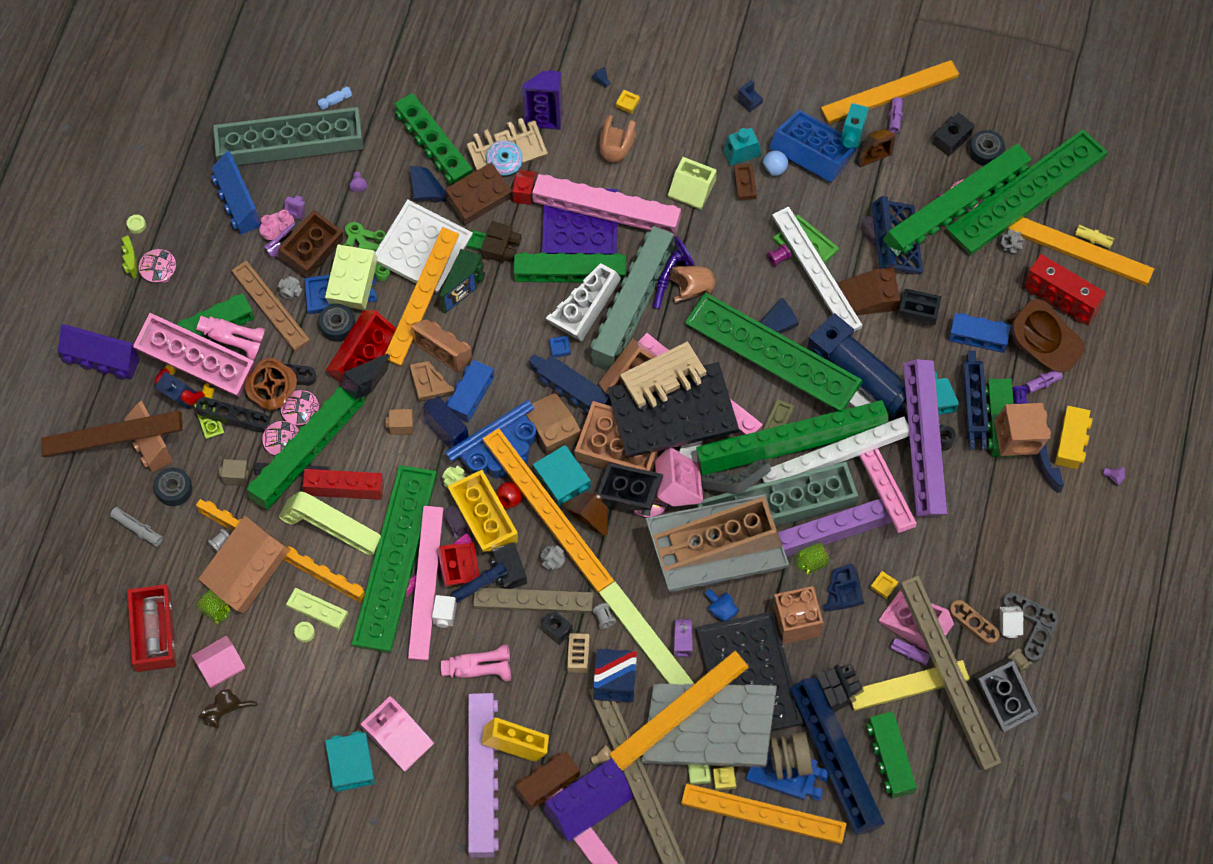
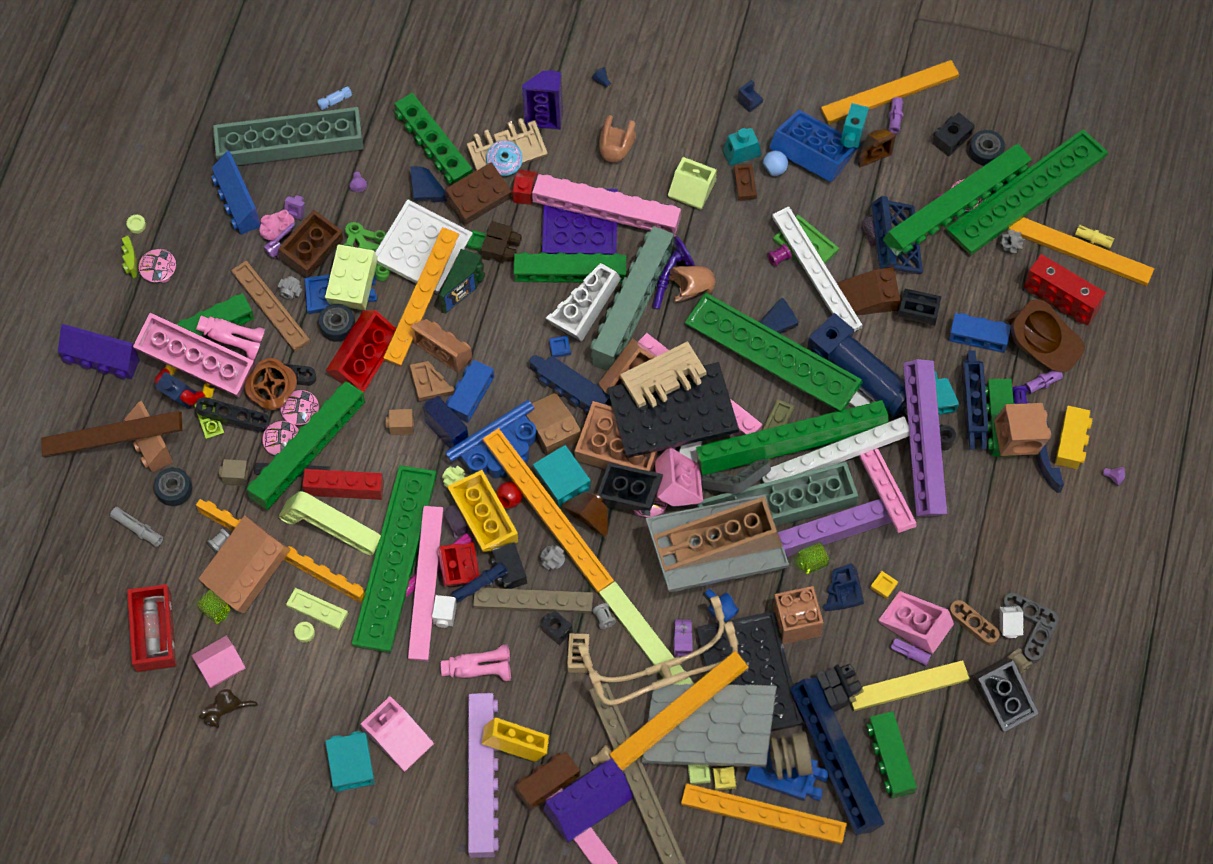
black slope [341,354,390,400] -> none
dark blue panel [593,649,637,702] -> none
yellow plate [616,90,640,114] -> none
dark tan plate [899,576,1002,771] -> none
none -> tan bar [578,596,738,705]

